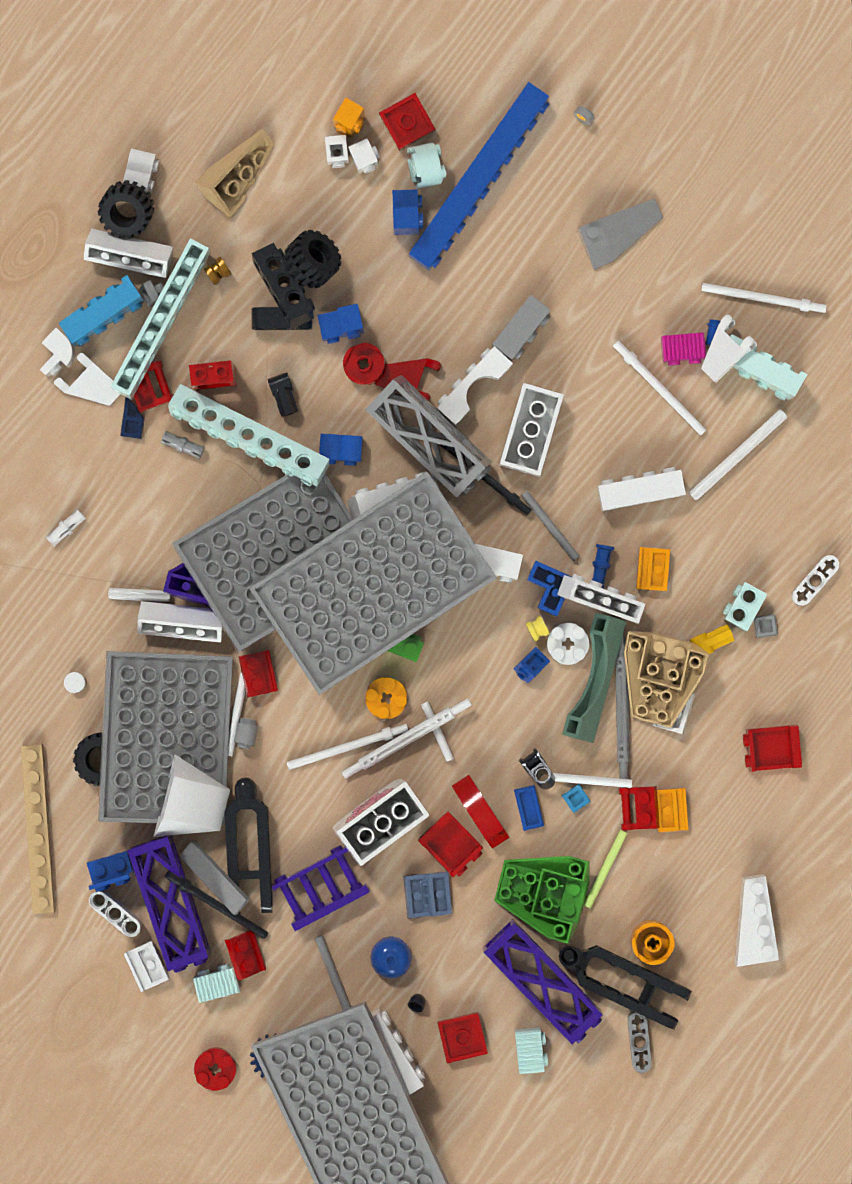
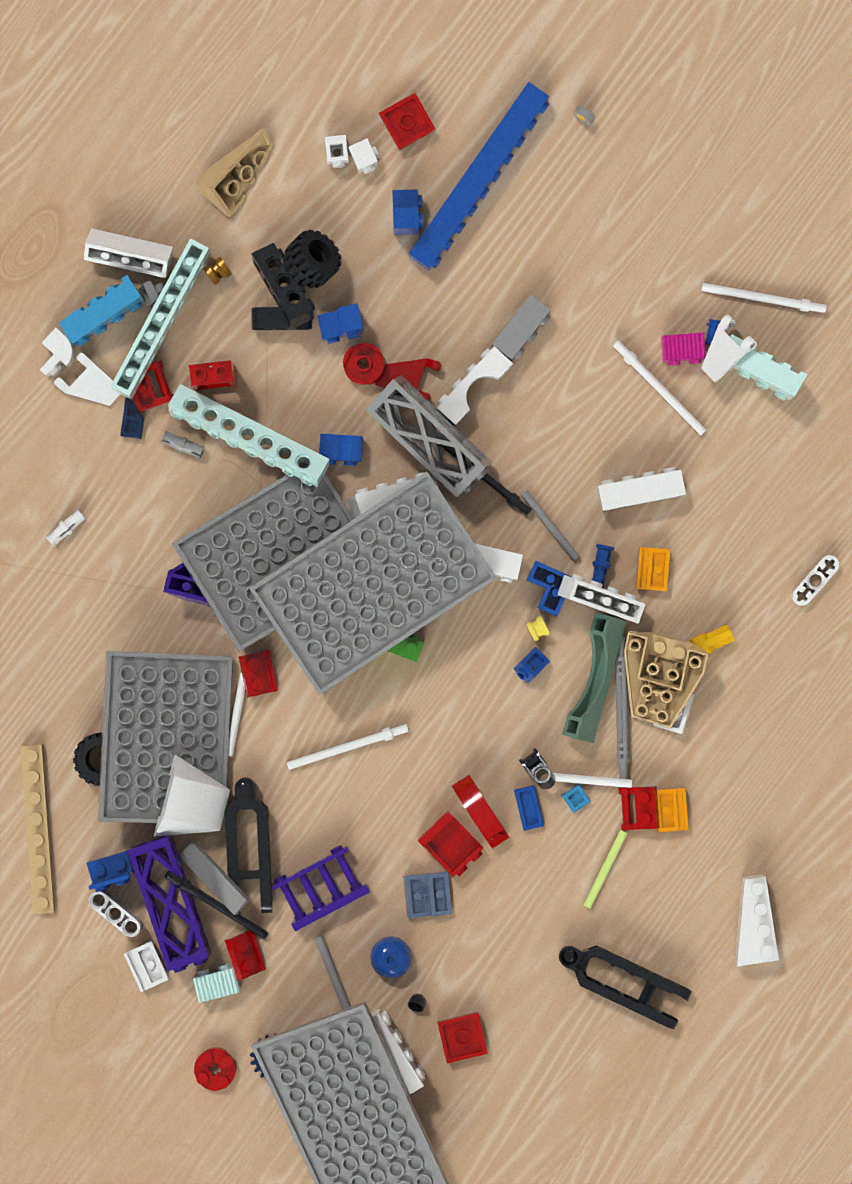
white tile [64,672,86,693] -> none
black tyre [98,180,155,239] -> none
white axle [108,588,171,602] -> none
white brick [122,148,160,193] -> none
white brick [137,601,224,643] -> none
light grey brick [234,718,258,749] -> none
black piece [267,372,299,417] -> none
white brick [332,779,430,866] -> none
light orange brick [333,98,365,137] -> none
white axle [342,698,472,779] -> none
light orange plate [366,677,407,719] -> none
light aqua brick [407,142,446,189] -> none
white bar [421,701,454,762] -> none
dark purple piece [483,919,603,1045] -> none
bright green wedge [494,856,590,944] -> none
white brick [499,383,564,477] -> none
light aqua brick [515,1027,548,1074] -> none
white plate [547,623,589,665] -> none
light grey wedge [577,198,663,269] -> none
light grey beam [627,1011,651,1073] -> none
light orange brick [630,920,675,965] -> none
white axle [689,410,787,500] -> none
light aqua brick [722,582,767,631] -> none
red panel [743,725,802,772] -> none
light grey tile [754,614,778,638] -> none

